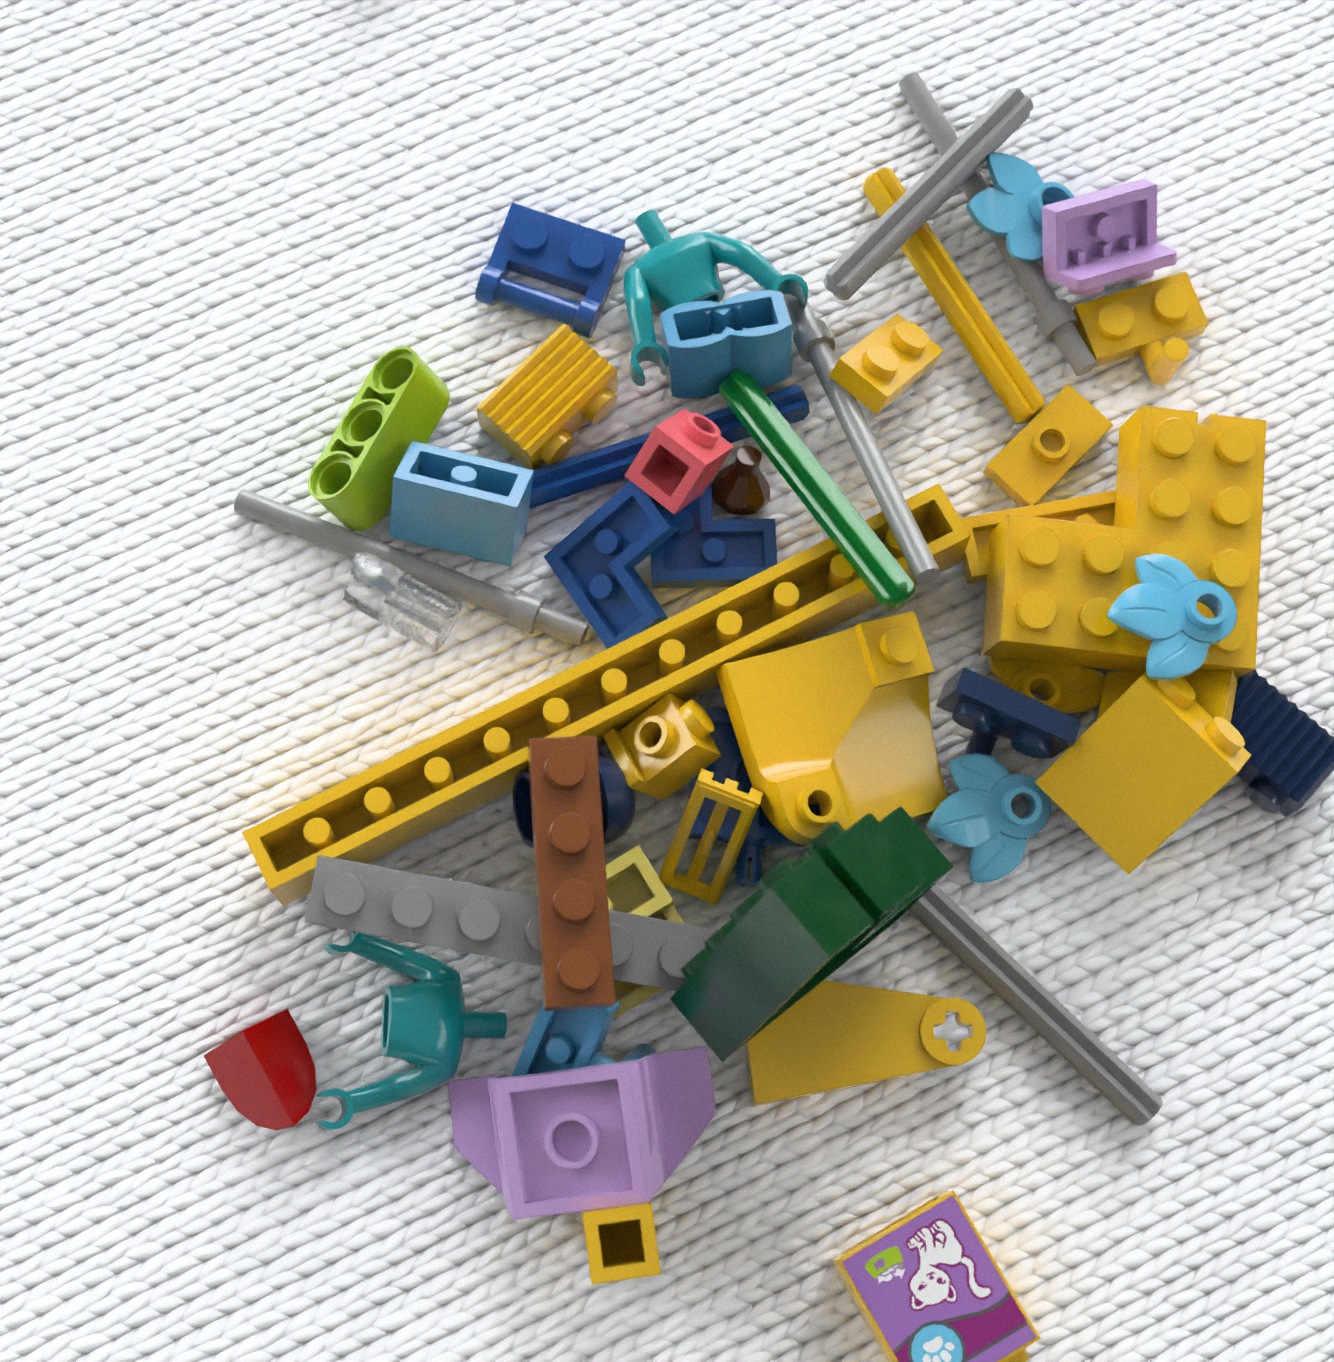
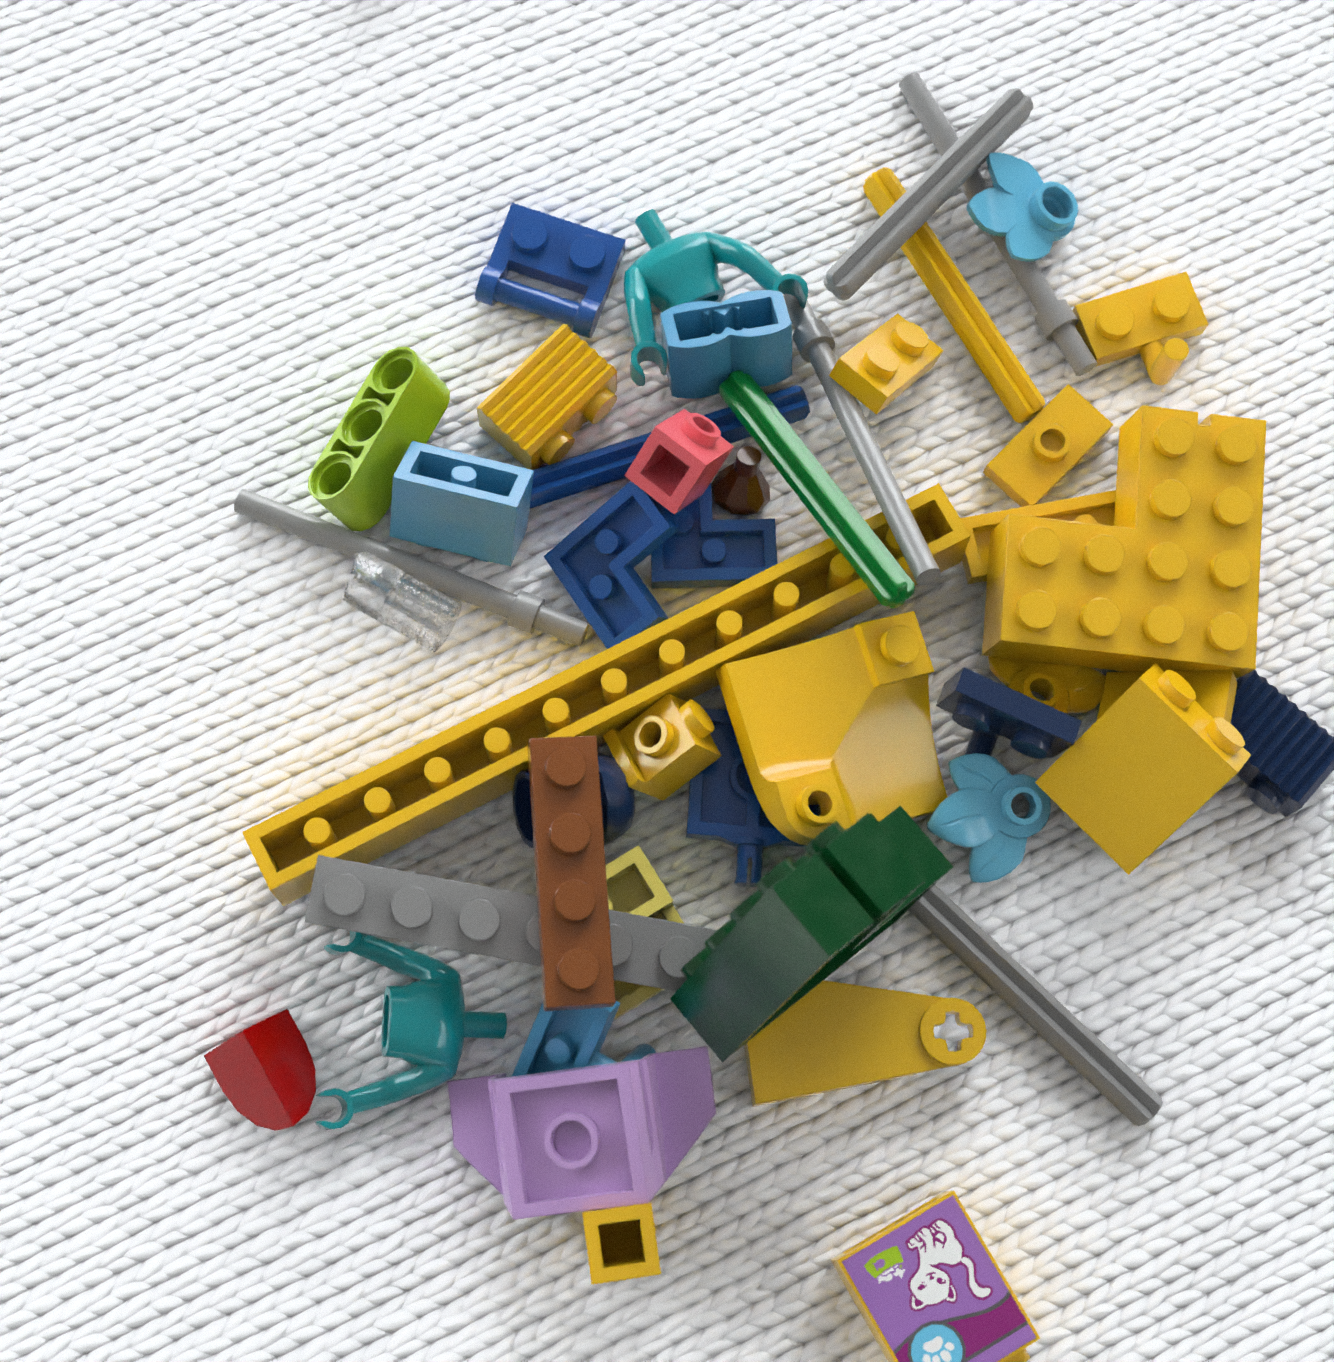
yellow tile [658,768,763,905] -> none
lavender bracket [1042,179,1177,295] -> none
medium azure plate [1107,554,1237,680] -> none

